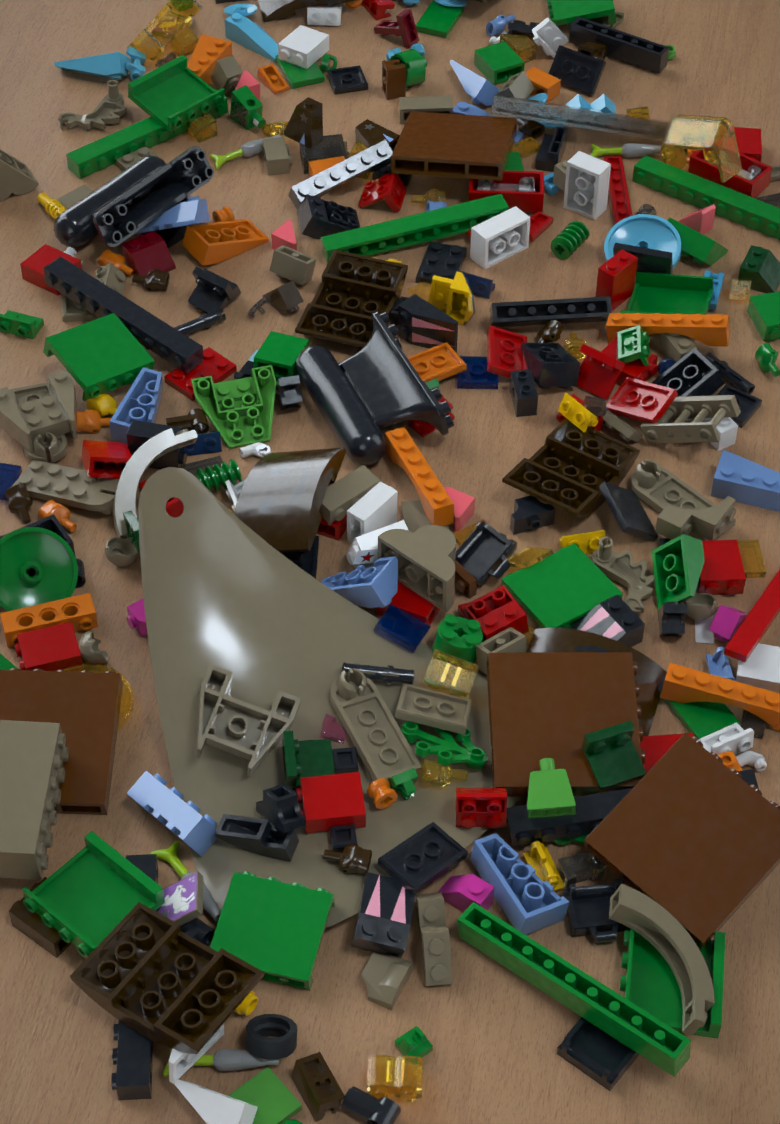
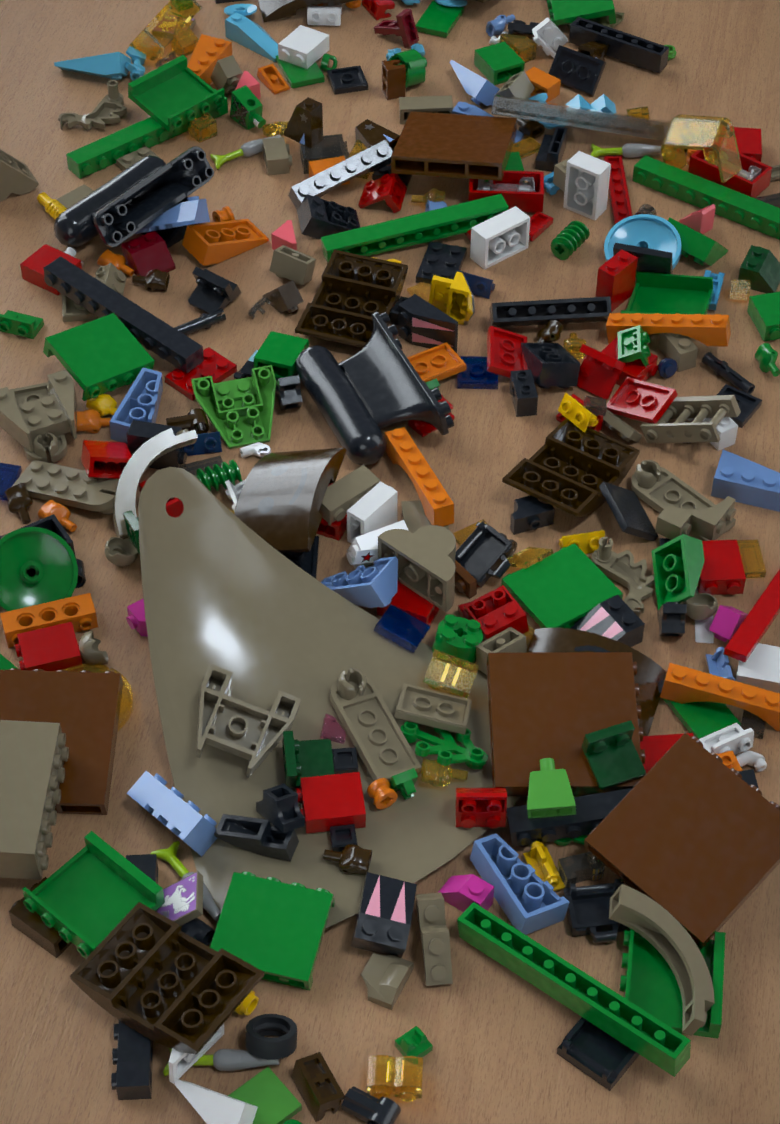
black pin [342,662,414,685] -> none
black tile [378,822,468,895] -> none
coral slope [444,487,475,533] -> none
black slope [652,348,725,397] -> none

